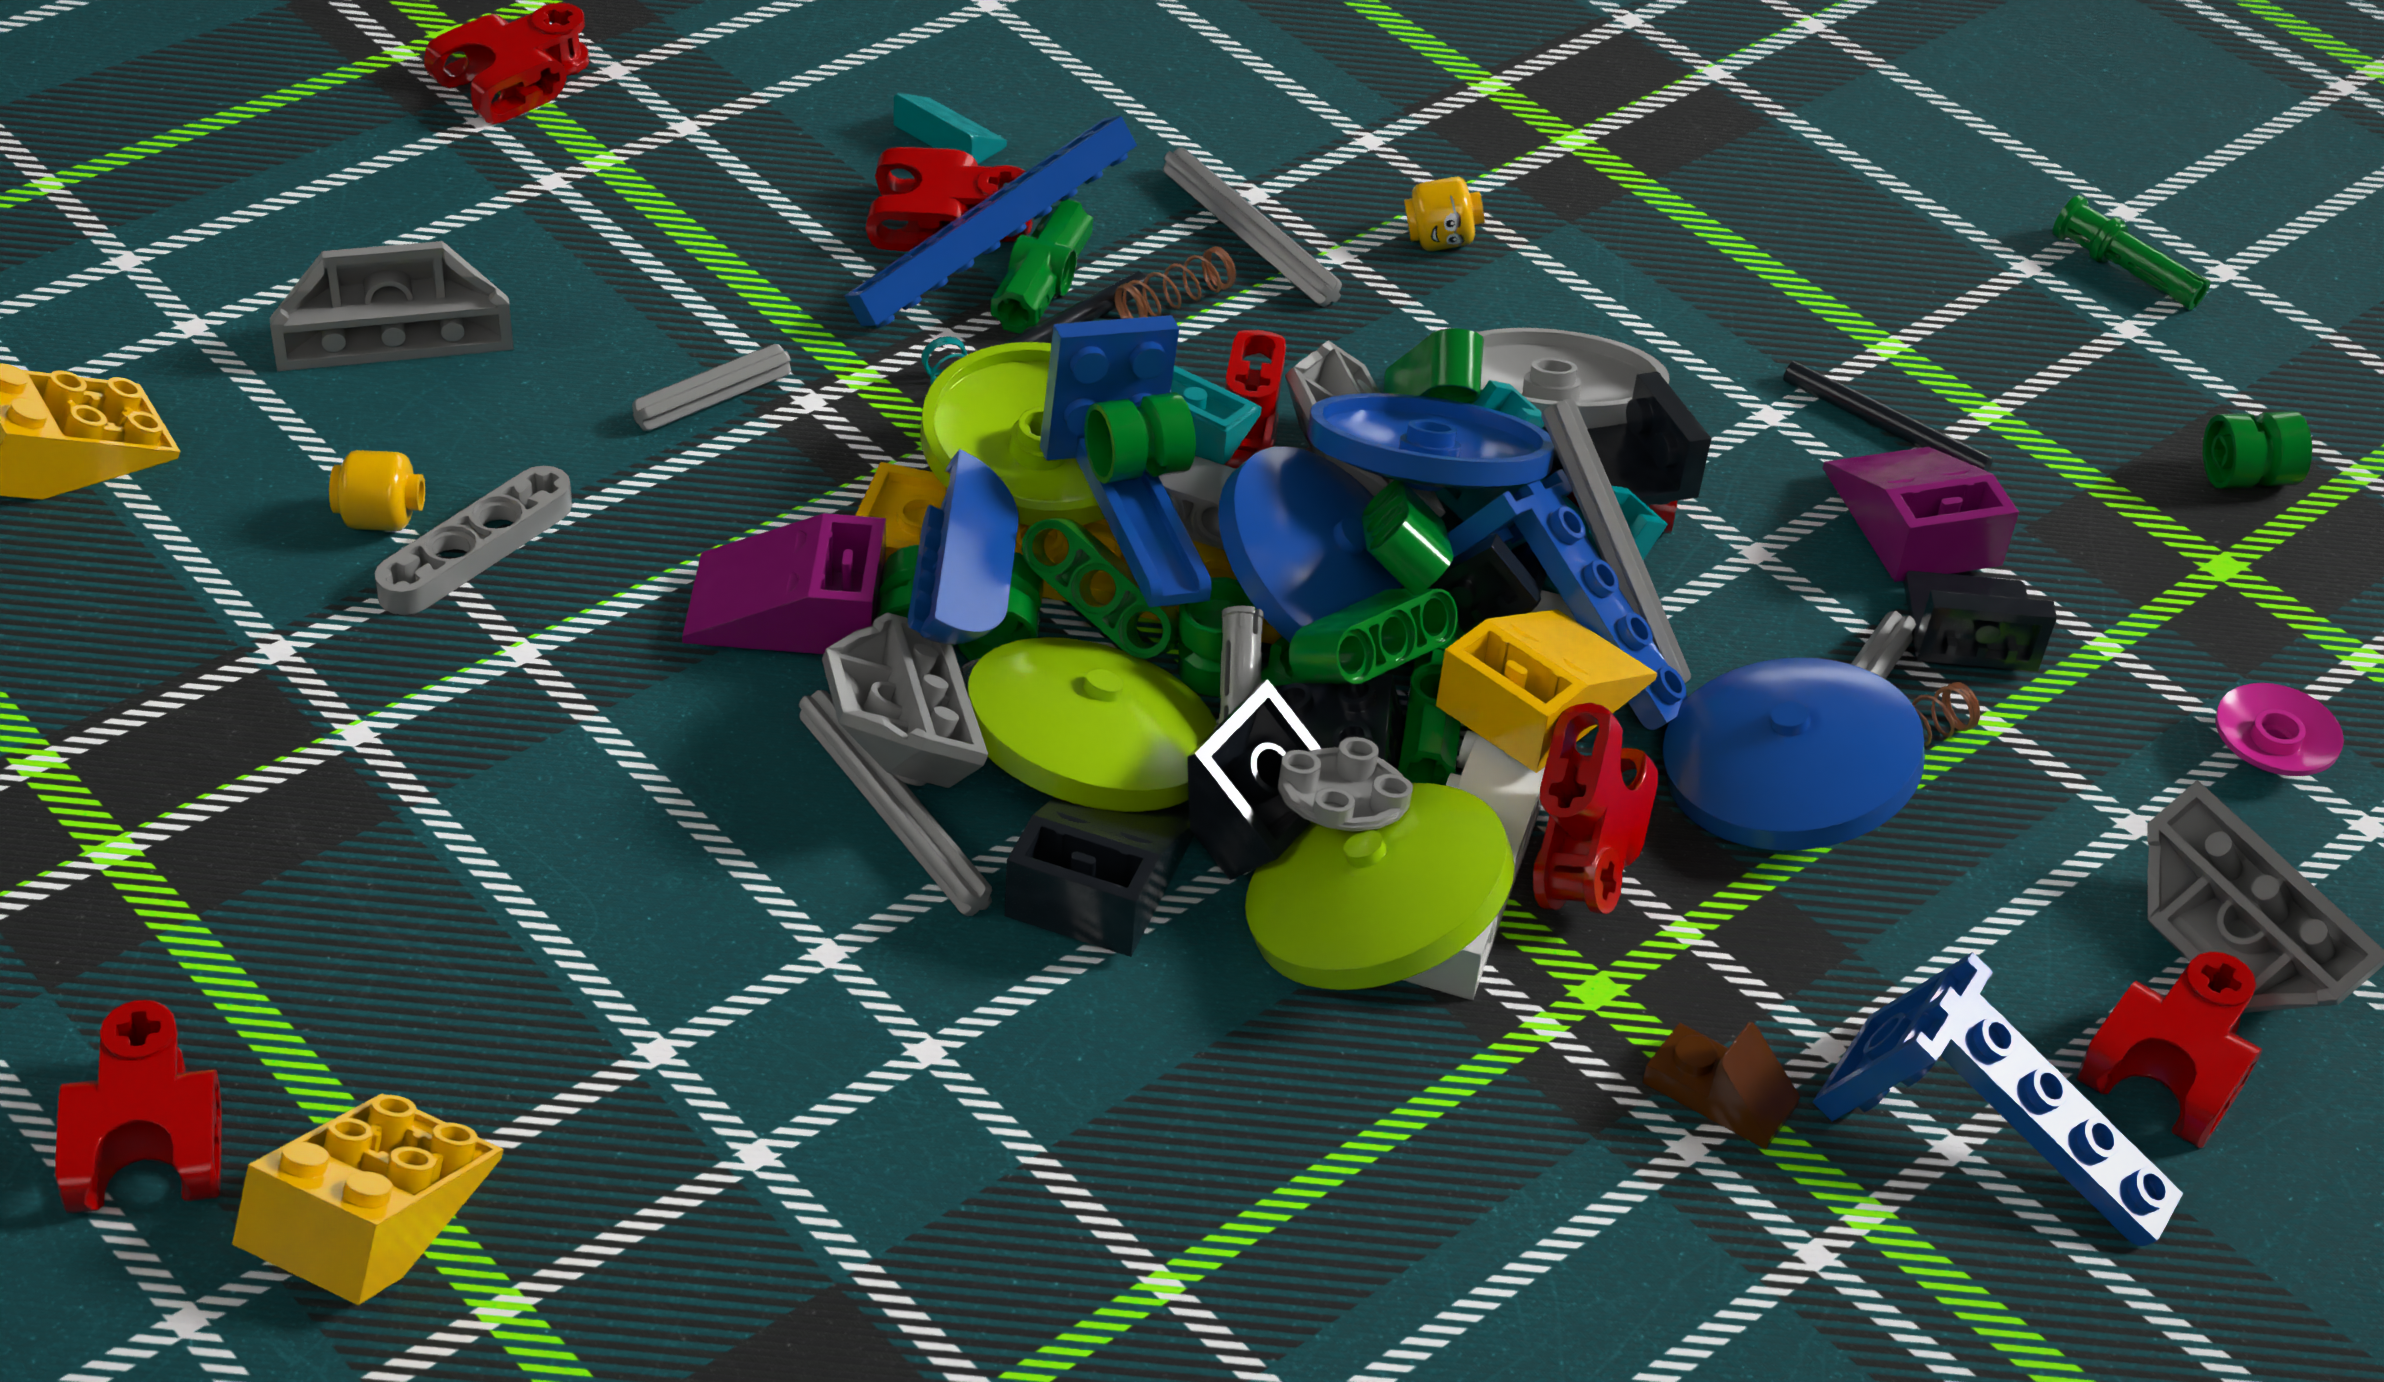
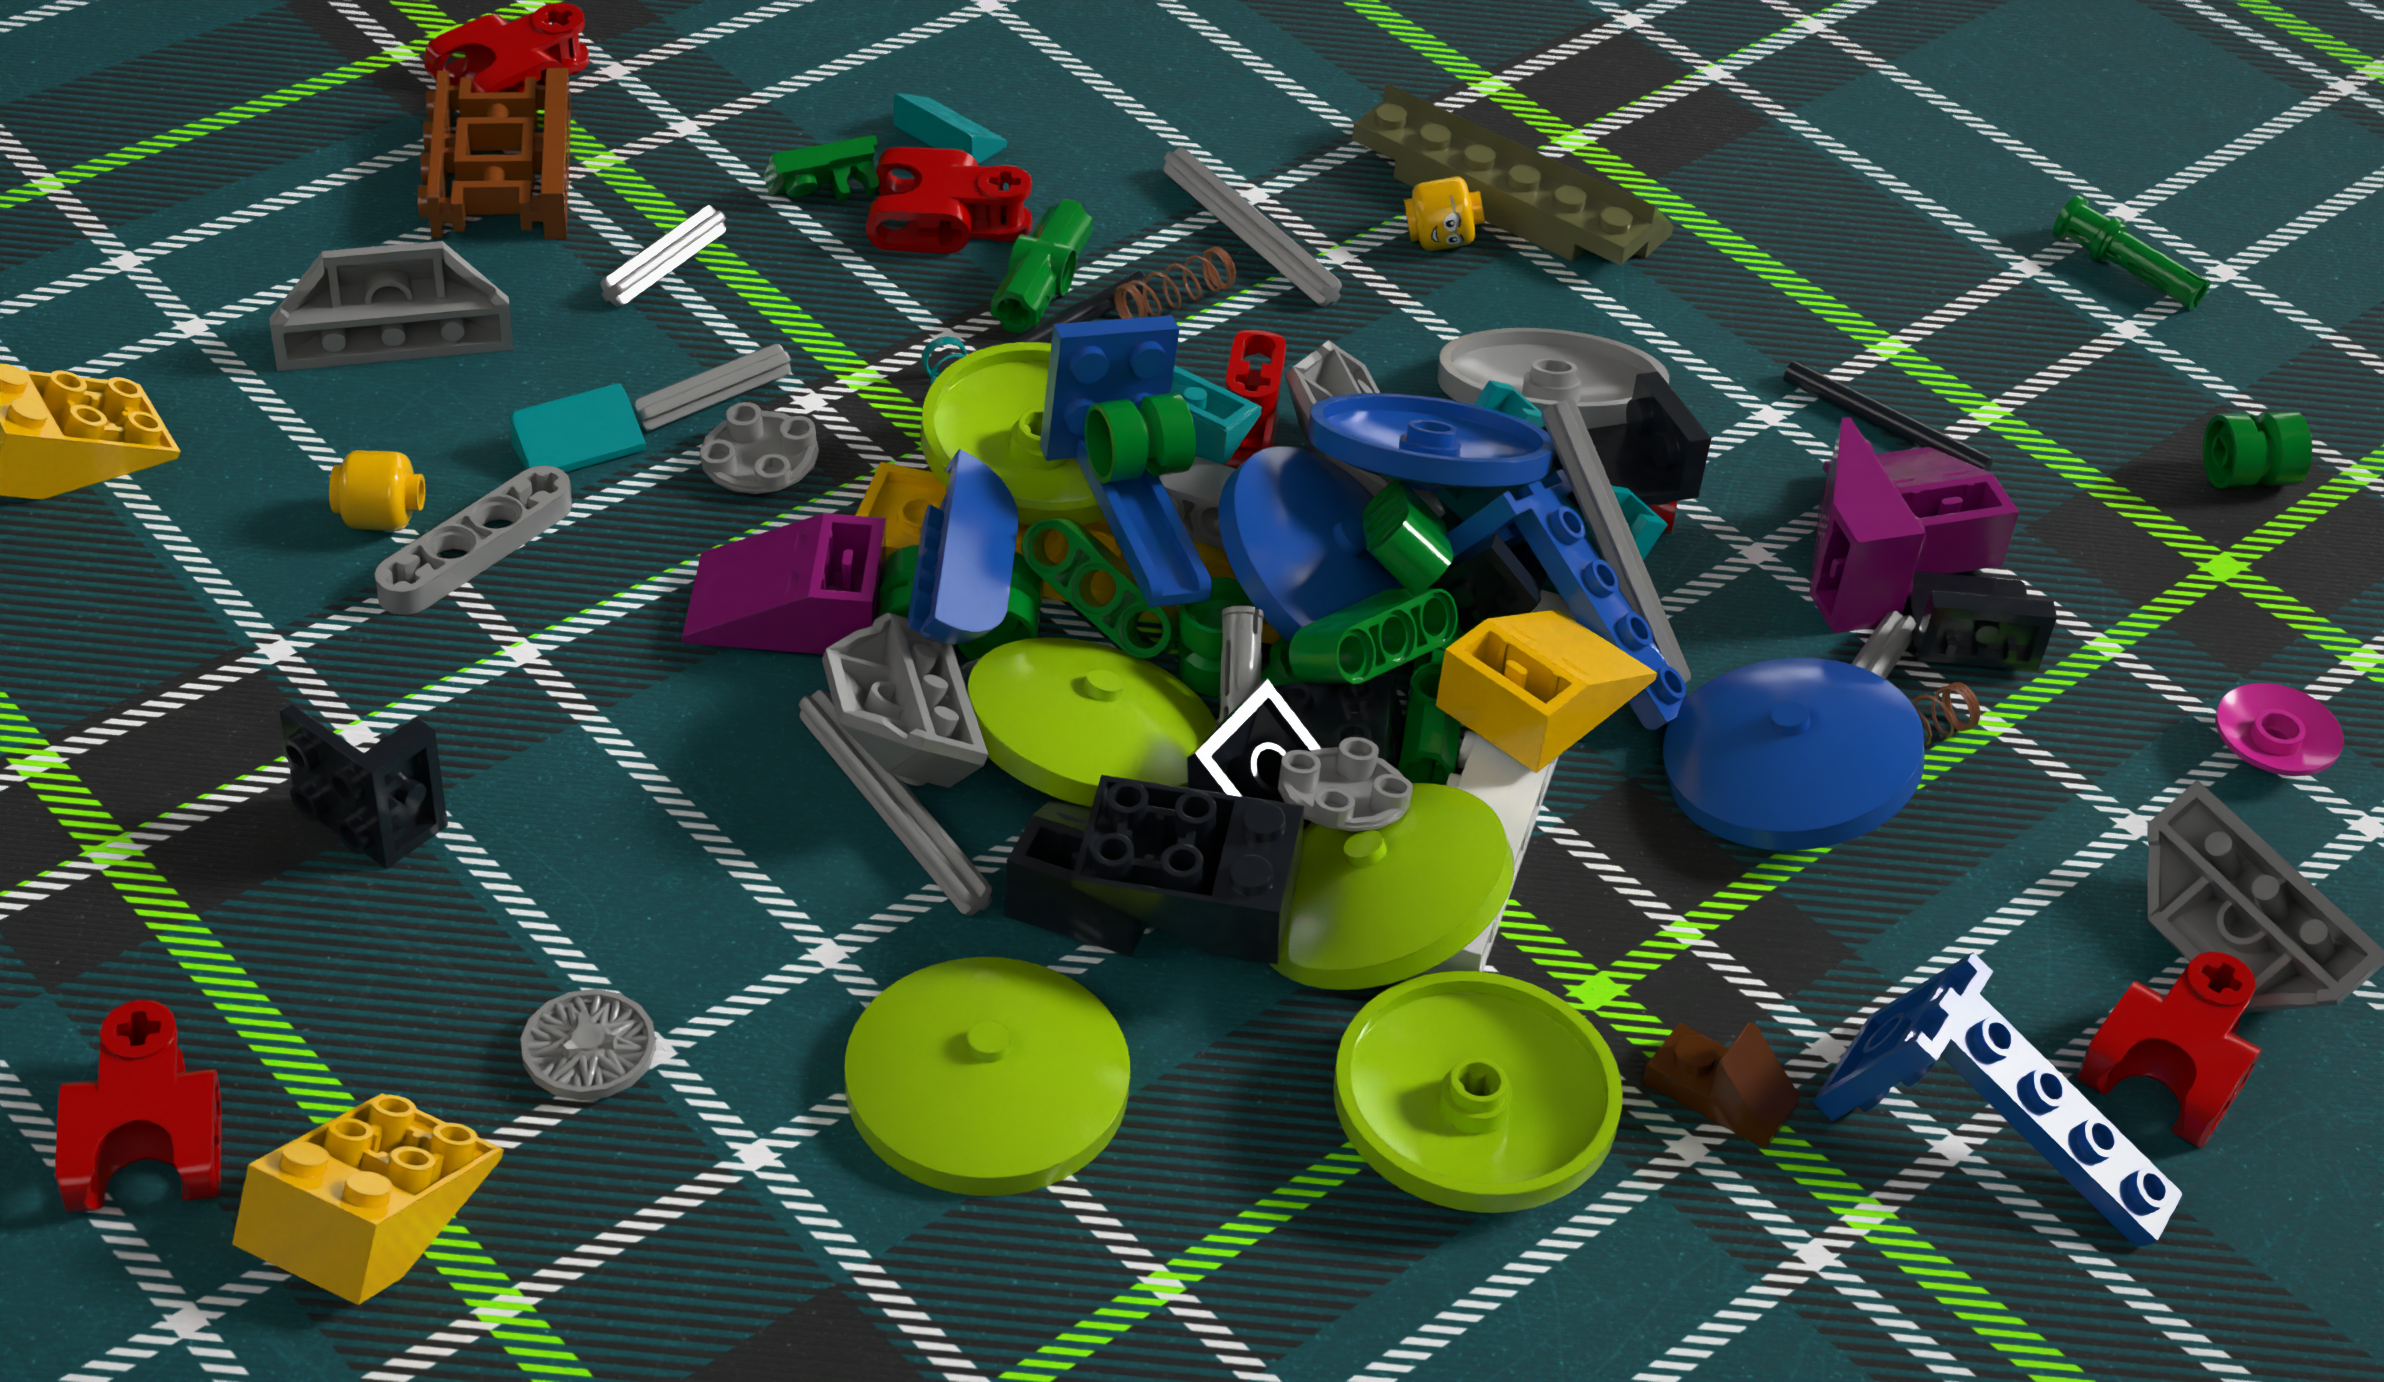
blue piece [844,116,1137,328] -> none
green beam [1383,328,1484,404] -> none
red piece [1533,702,1658,914] -> none
none -> black bracket [280,704,448,869]
none -> dark orange fence [417,68,571,239]
none -> teal slope [509,383,646,473]
none -> light grey wheel [520,989,656,1100]
none -> axle [600,206,726,307]
none -> light grey dish [699,402,819,494]
none -> green plate [764,135,879,202]
none -> lime dish [844,957,1130,1196]
none -> black slope [1071,775,1304,965]
none -> lime dish [1333,971,1623,1213]
none -> olive slope [1352,83,1674,265]
none -> magenta slope [1809,417,1926,634]

